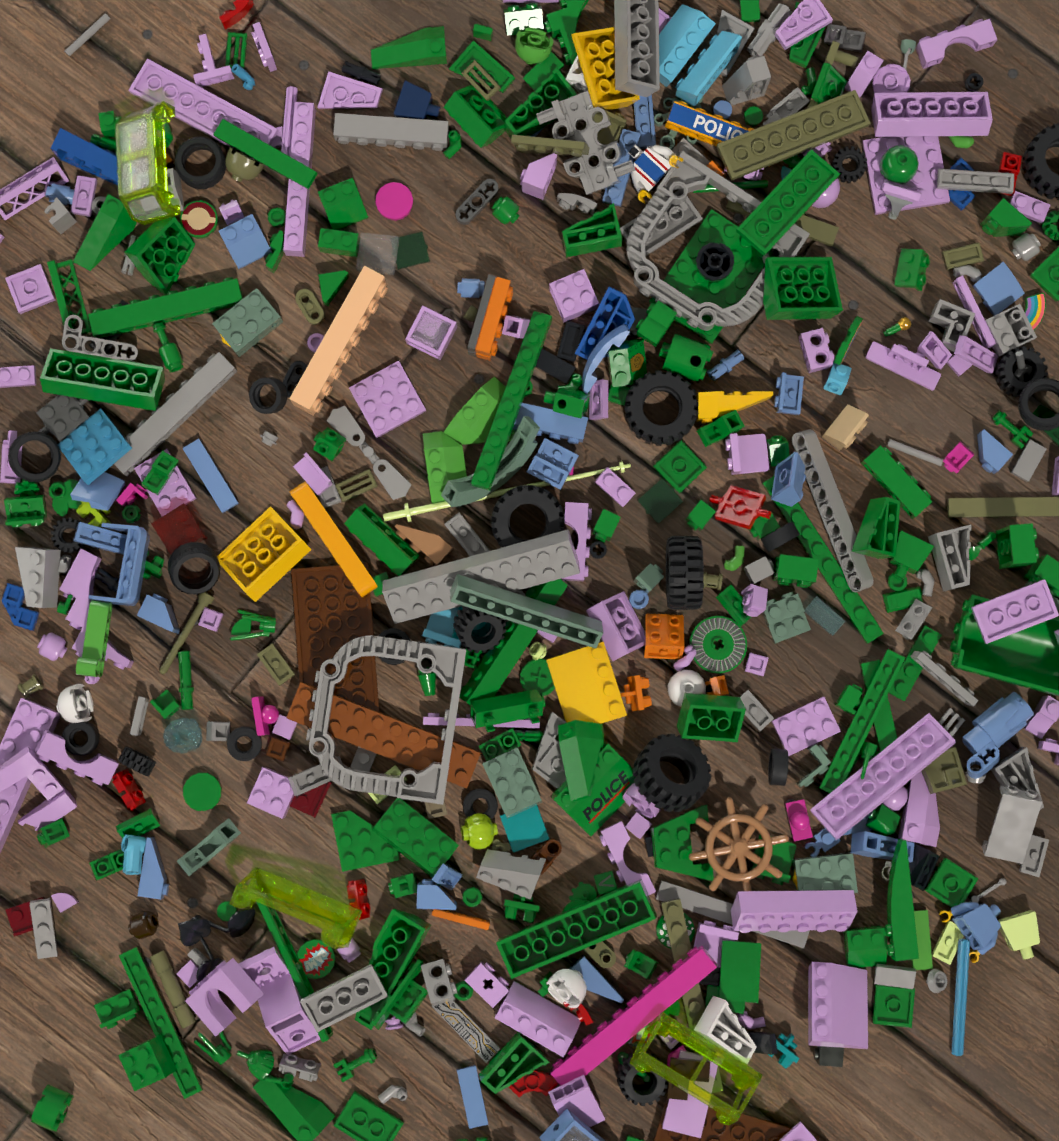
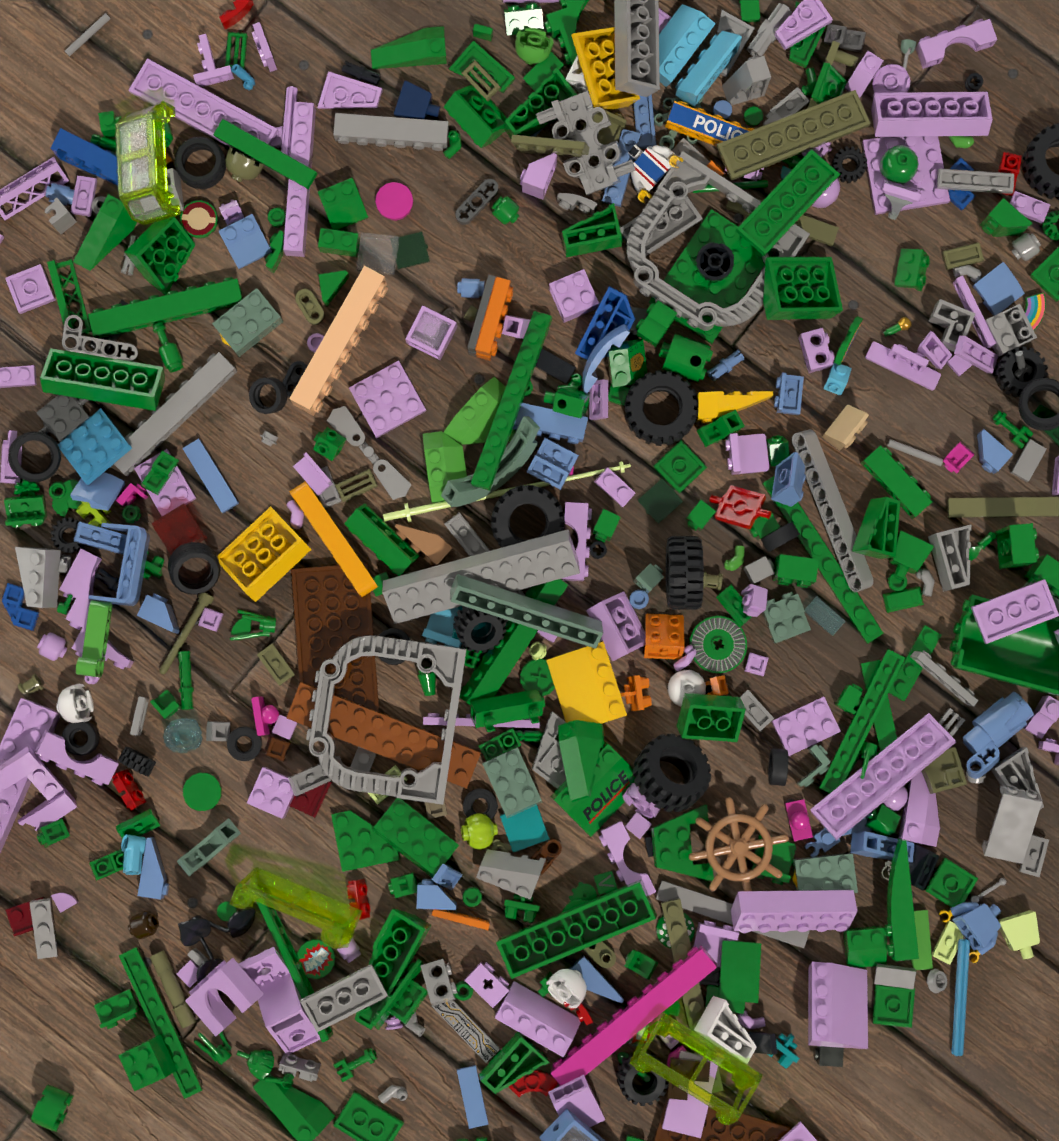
black tile [557,321,585,363] -> none
light grey hinge [895,599,932,640] -> none

